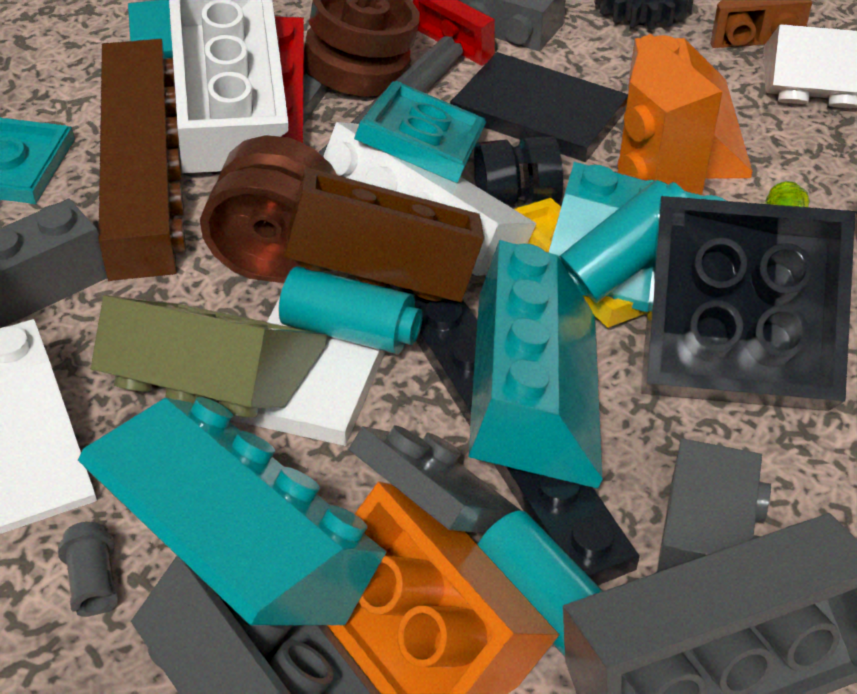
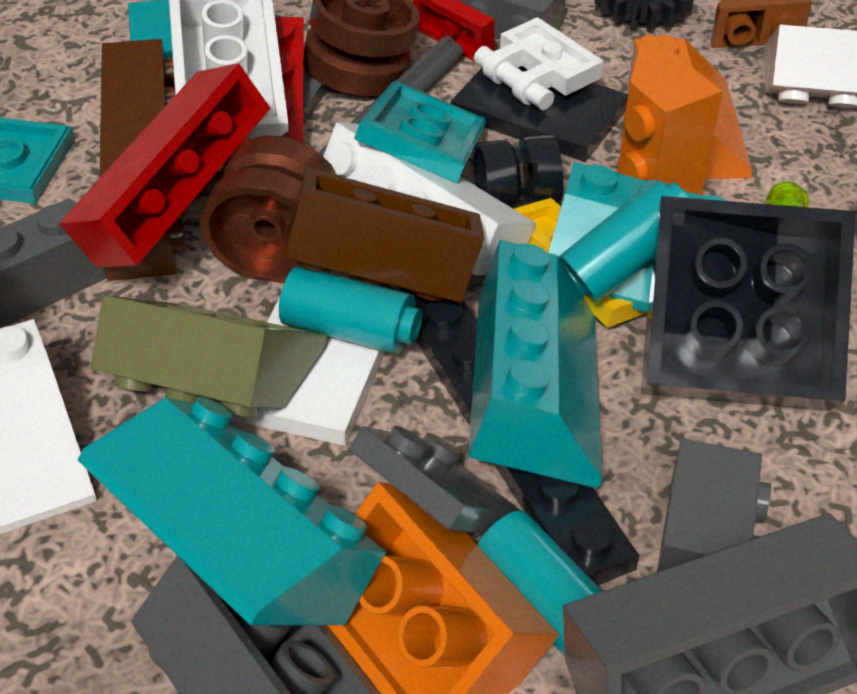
dark grey pin [58,522,118,617] -> none
none -> red brick [58,63,271,267]
none -> white plate [474,17,604,110]

